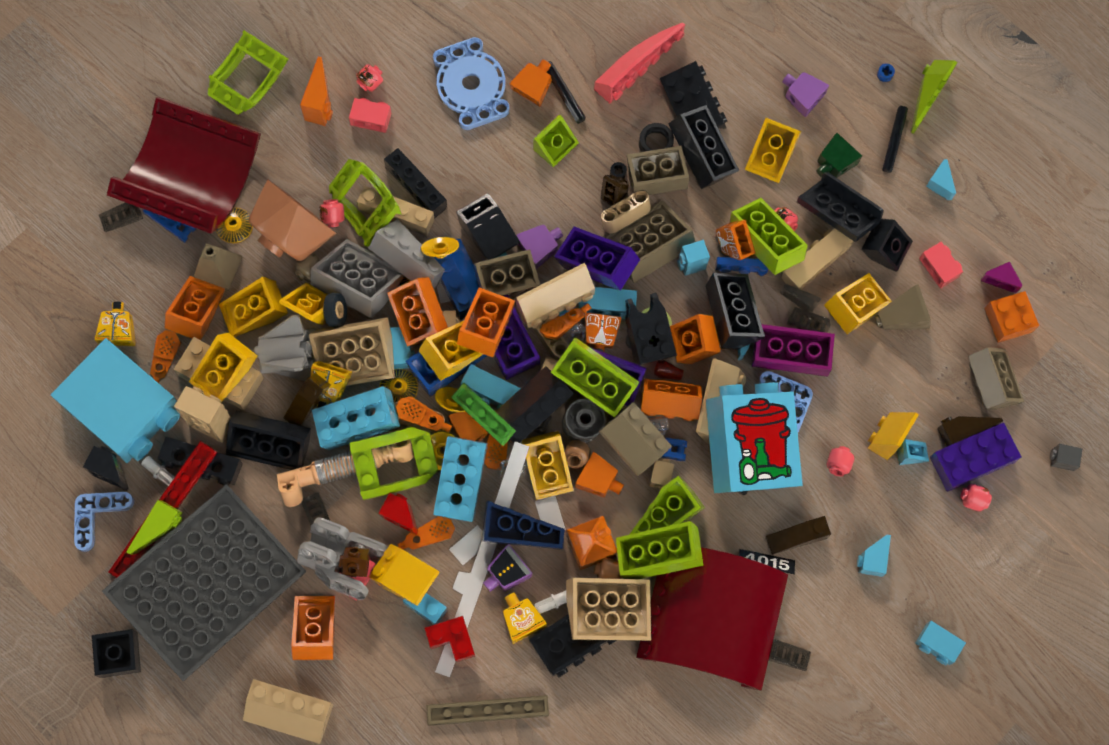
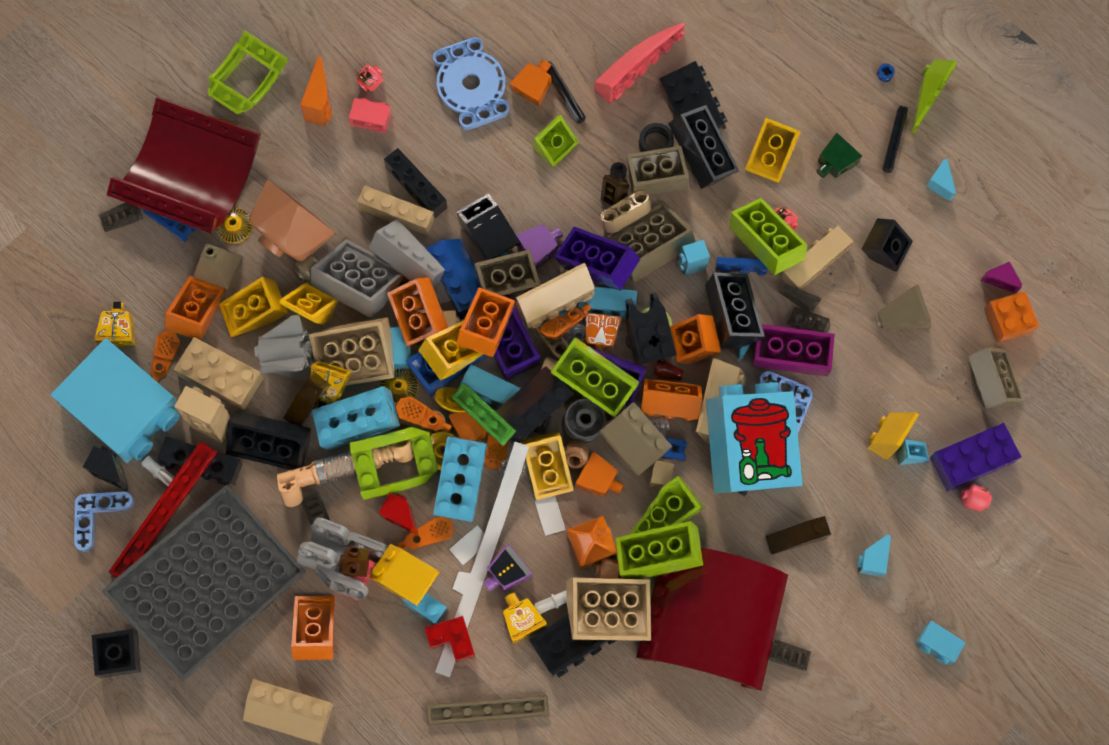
lime slope [127,500,183,555] -> none
yellow slope [189,333,258,402] -> none
coral head [319,199,345,227] -> none
black bush [323,293,347,328] -> none
lime wedge [329,159,402,247] -> none
yellow dish [421,237,459,259] -> none
dark blue wedge [482,501,565,550] -> none
orange torso [715,220,755,260] -> none
black sticker [739,549,795,575] -> none
medium lavender torso [782,72,829,117] -> none
black bracket [797,172,884,242] -> none
yellow slope [824,273,892,334] -> none
coral head [826,446,855,477] -> none
coral brick [919,241,963,289] -> none
dark brown slope [937,416,1003,447] -> none
dark grey brick [1050,444,1083,471] -> none

